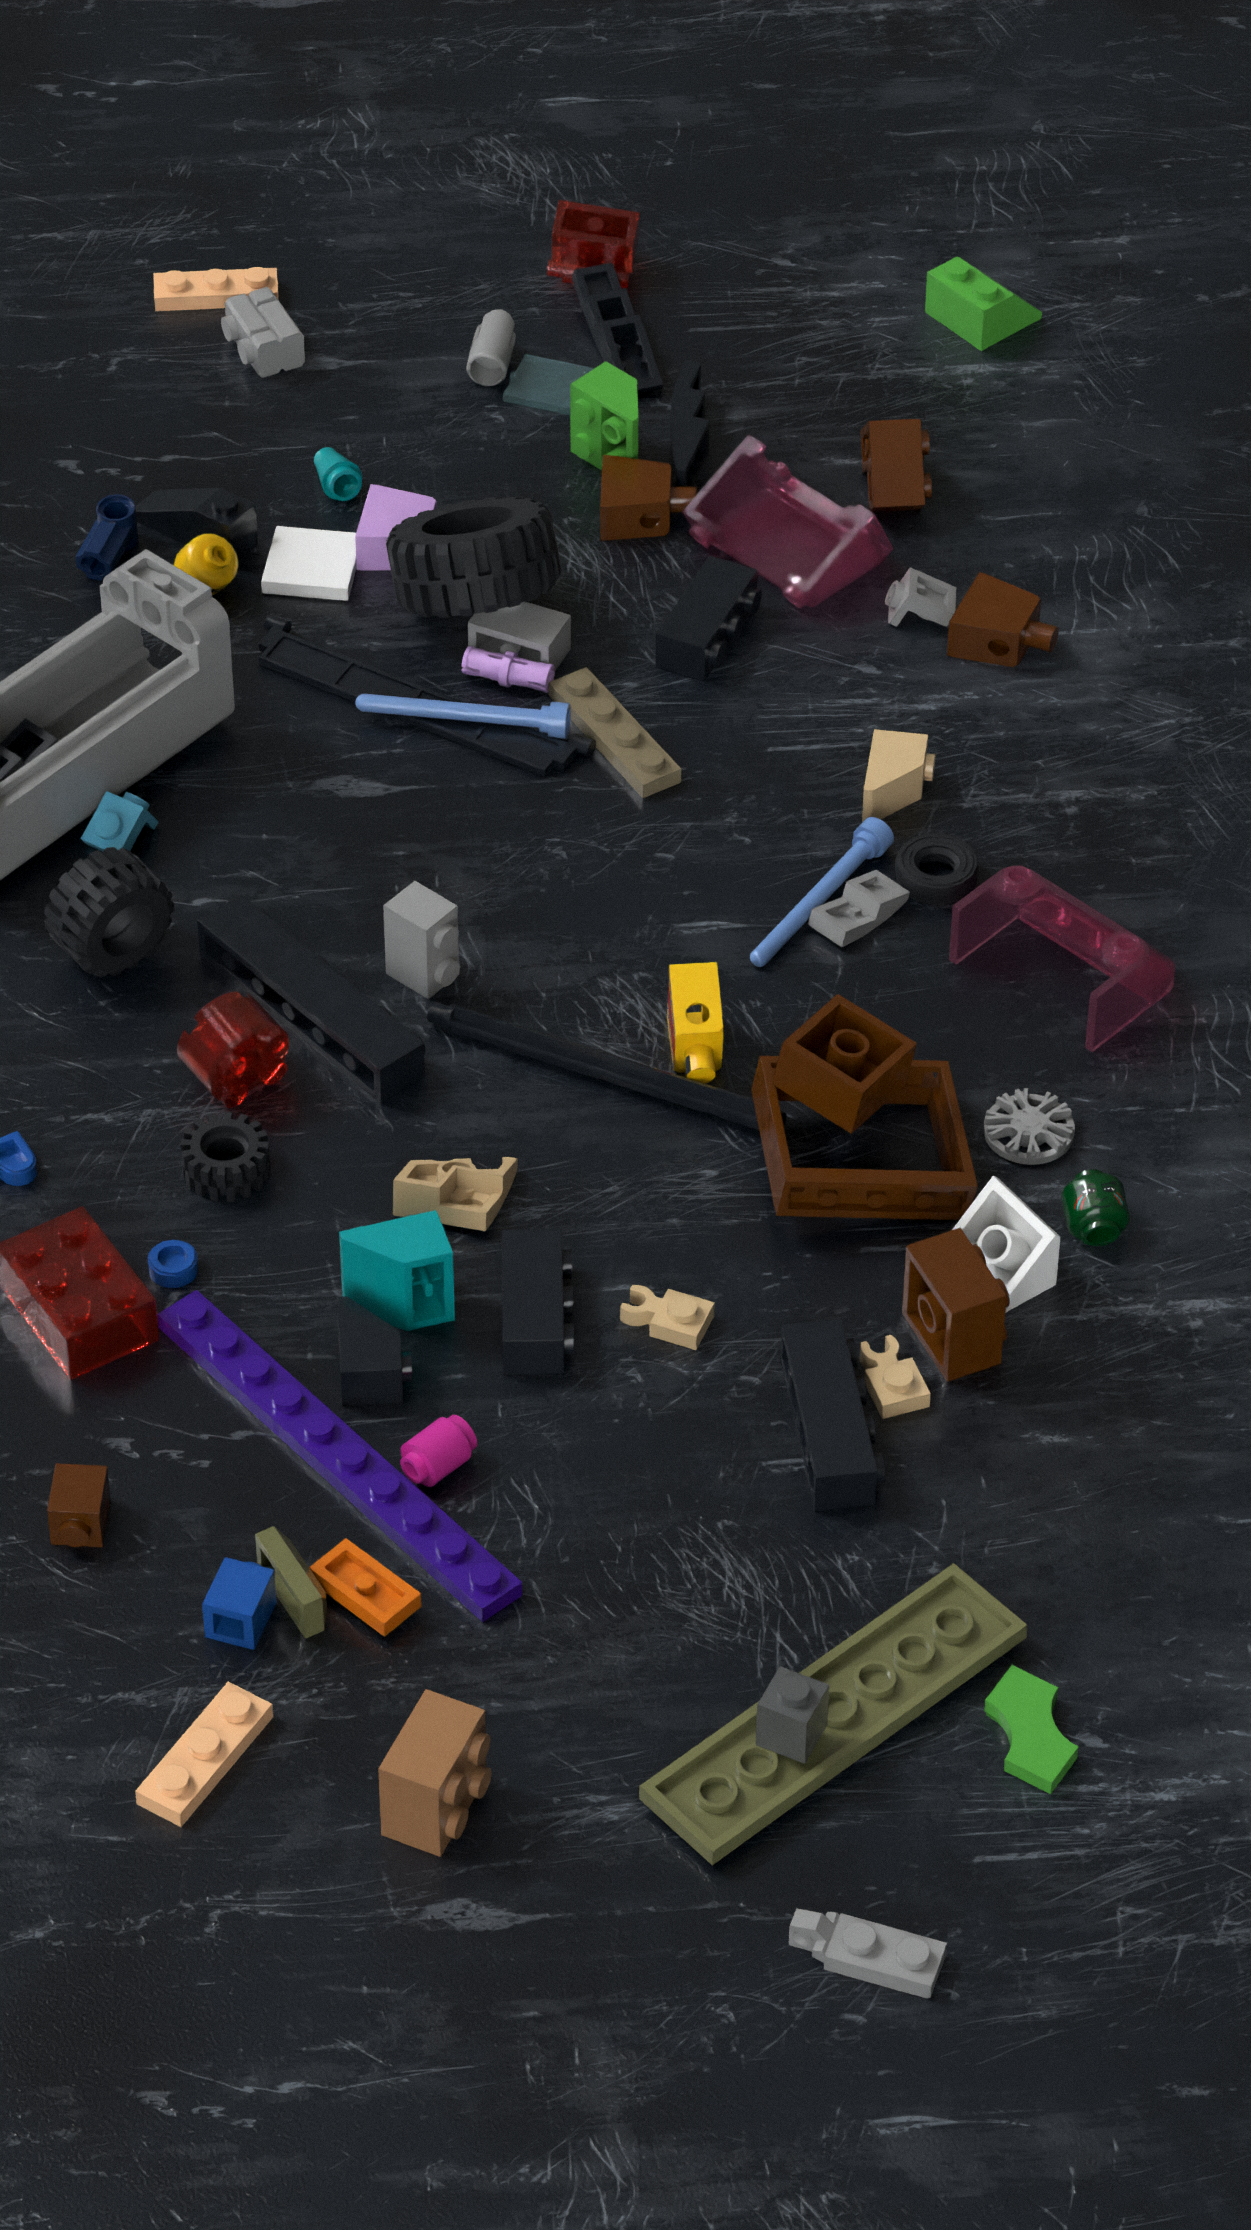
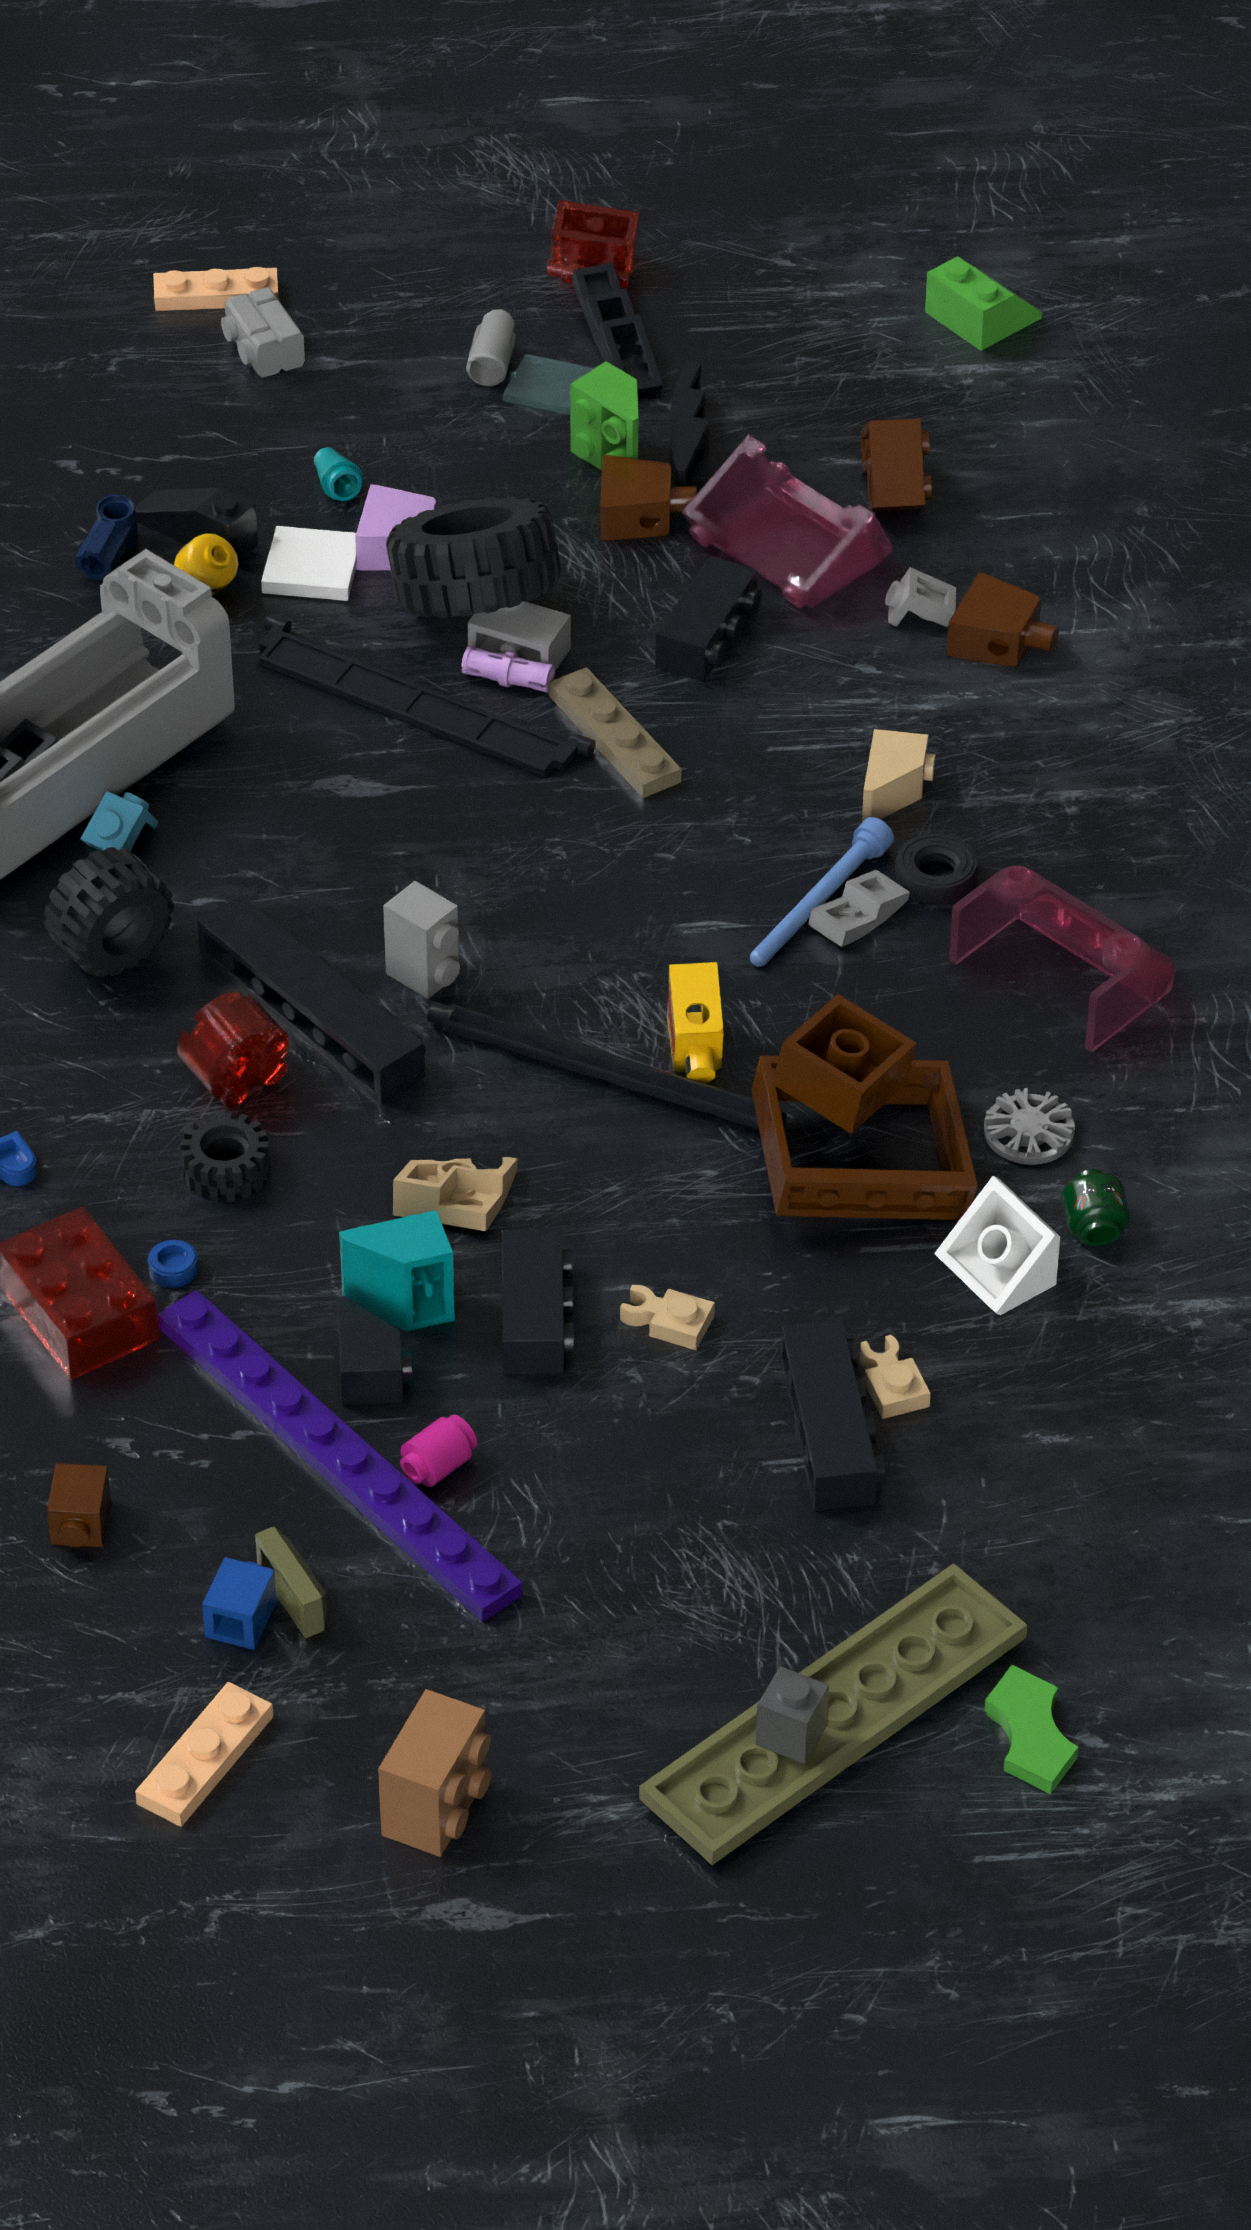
orange plate [309,1538,422,1637] -> none
medium blue piece [355,694,571,739] -> none
light grey hinge [789,1908,947,1999] -> none
reddish brown brick [902,1227,1010,1382] -> none

